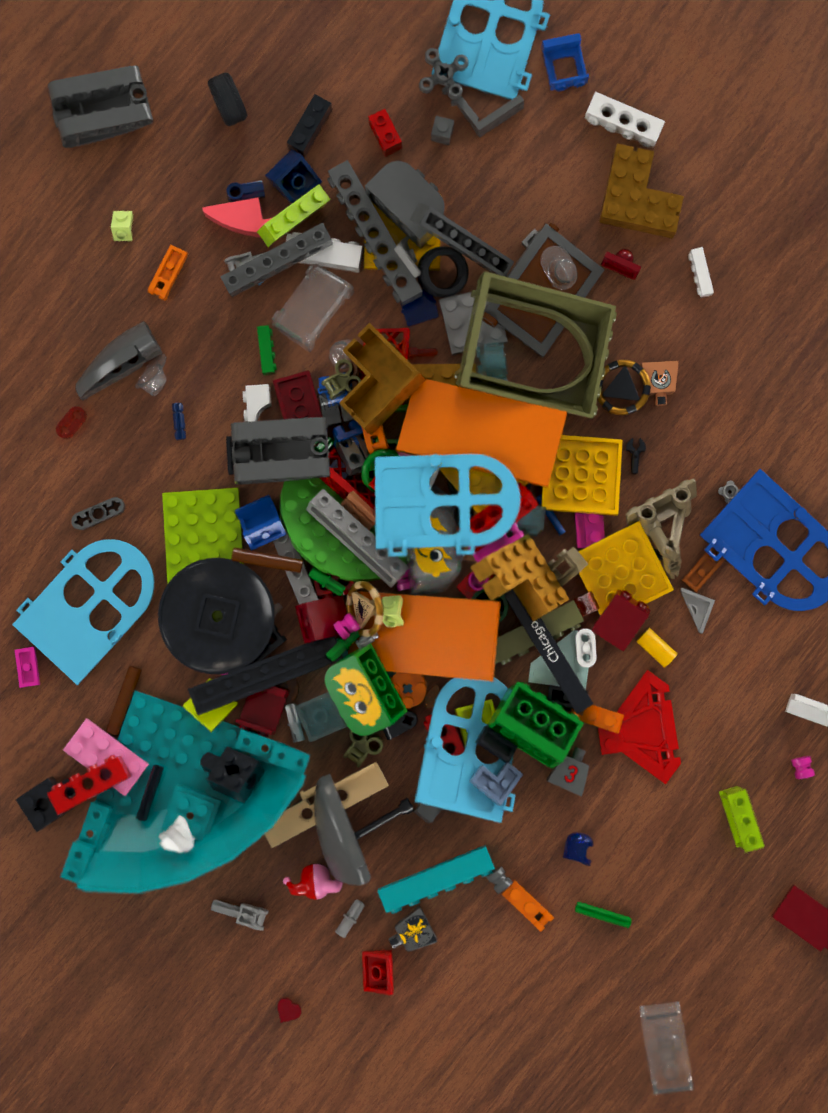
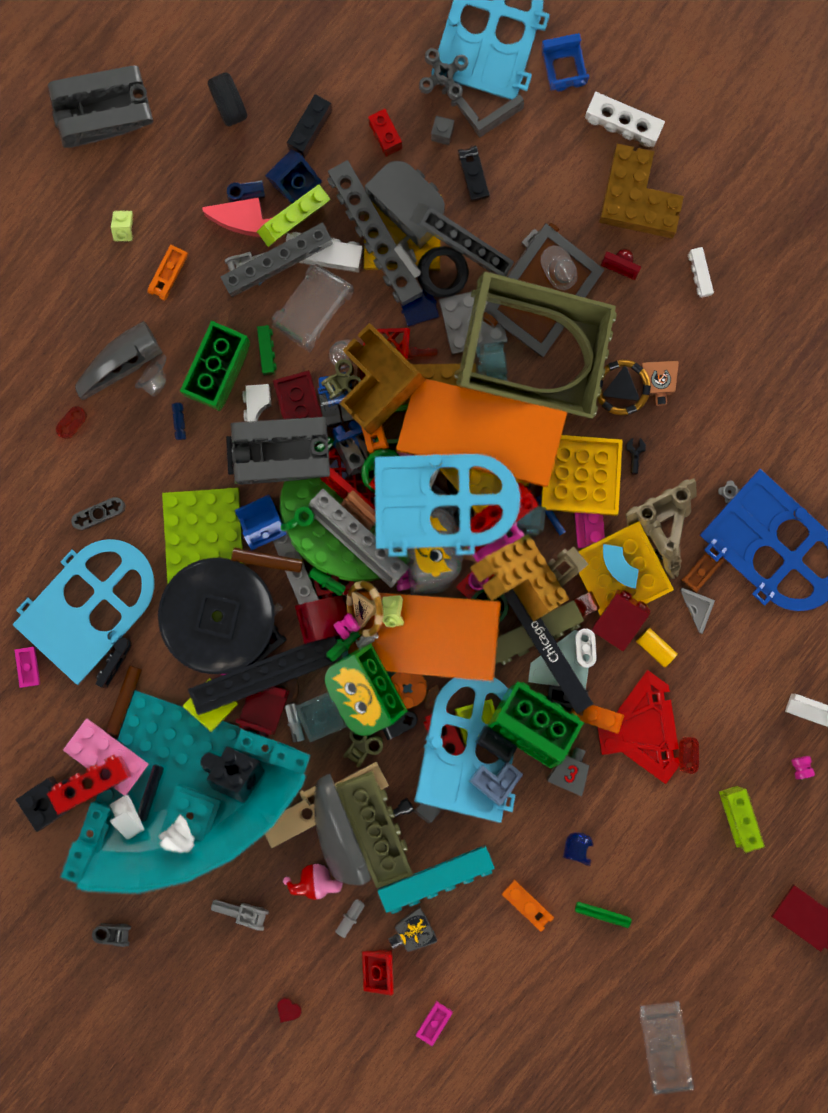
dark grey wheel [486,866,513,894] -> none
none -> dark grey piece [92,923,131,947]
none -> black hinge [95,638,132,688]
none -> white slope [110,795,144,839]
none -> green brick [180,321,250,411]
none -> green plate [280,506,315,531]
none -> olive plate [335,771,413,888]
none -> dark pink plate [416,1001,453,1046]
none -> black plate [458,145,490,202]
none -> medium azure tile [603,544,639,589]
none -> clear red beam [679,737,699,774]

